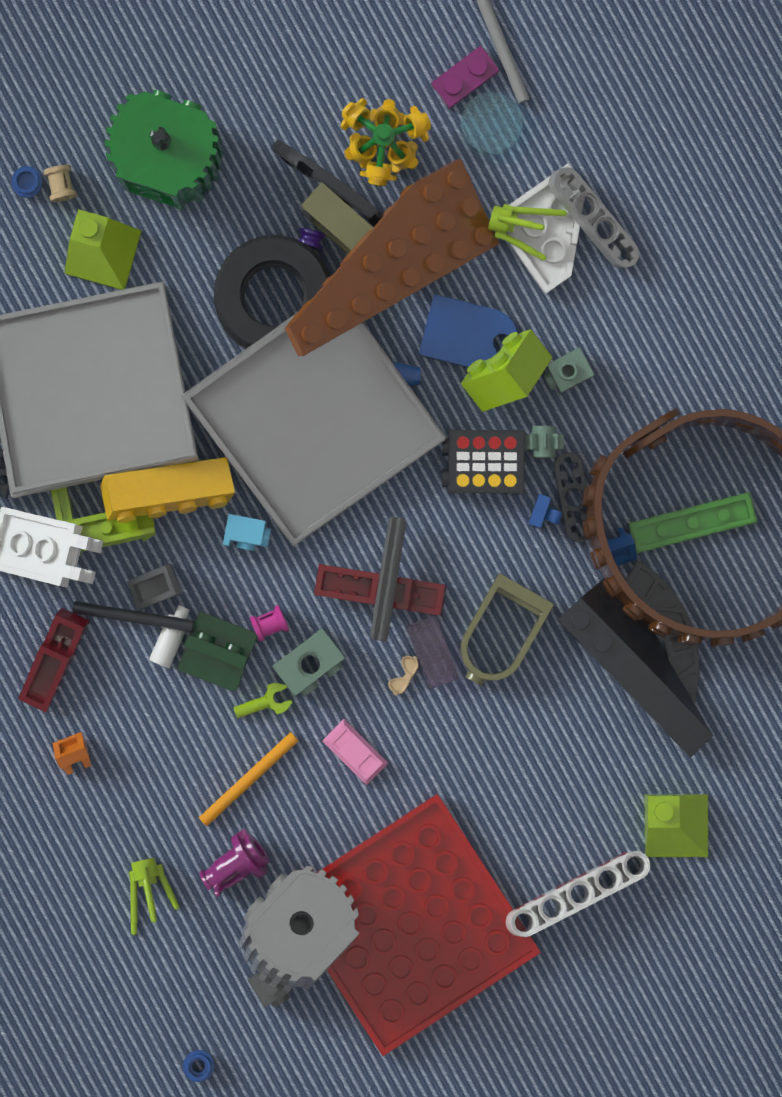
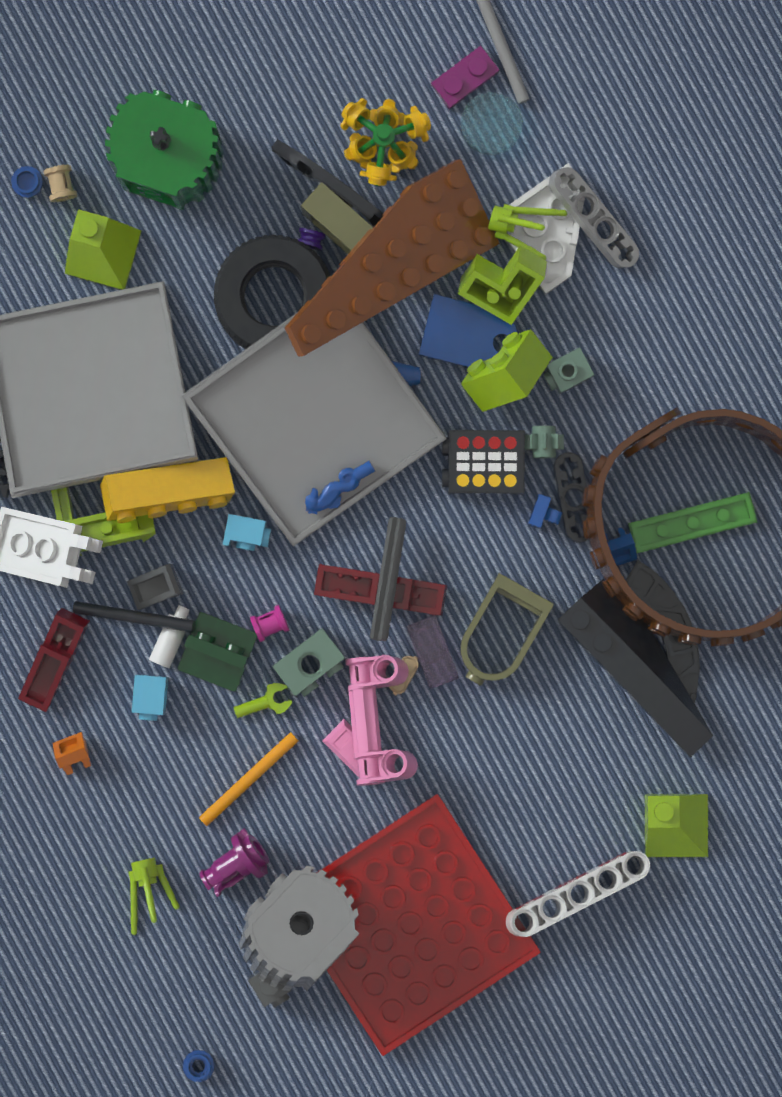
none -> medium azure brick [131,674,169,721]
none -> blue animal [305,460,375,514]
none -> bright pink piece [345,655,418,786]
none -> lime brick [458,246,547,325]

